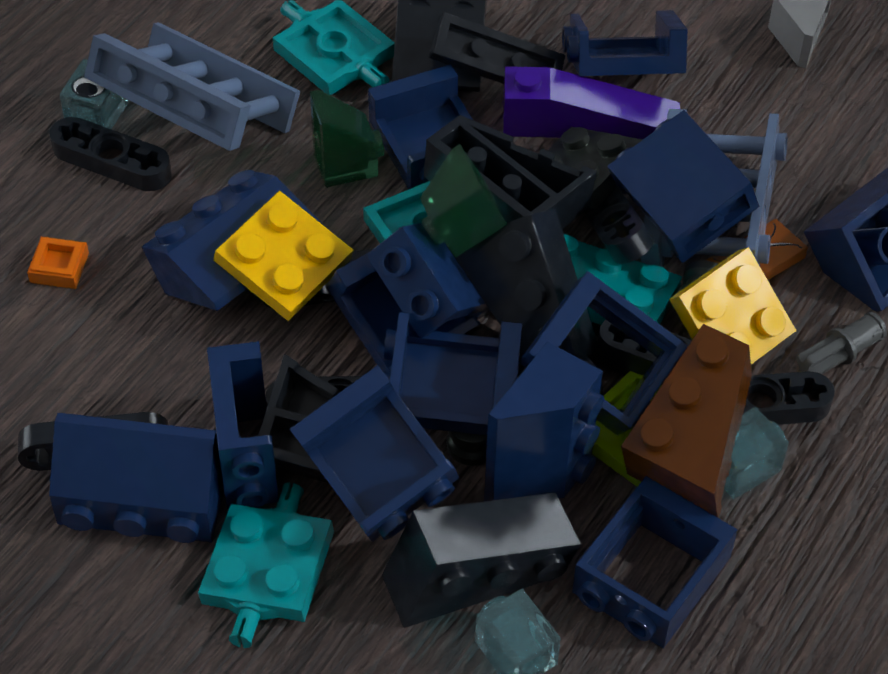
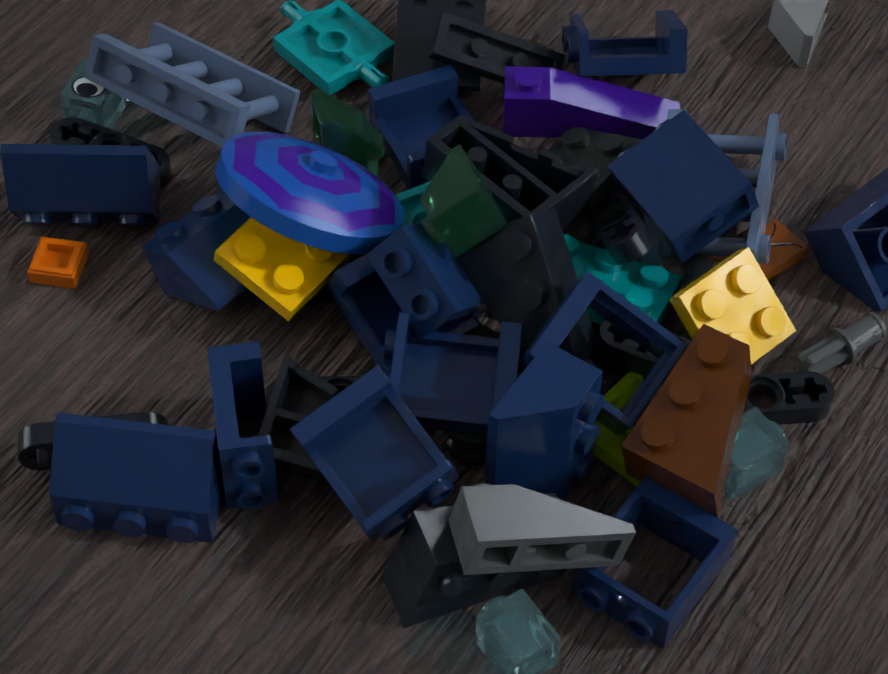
teal plate [198,482,334,648] -> none
none -> dark blue slope [0,144,161,228]
none -> blue dish [215,132,404,254]
none -> dark grey slope [448,483,636,575]

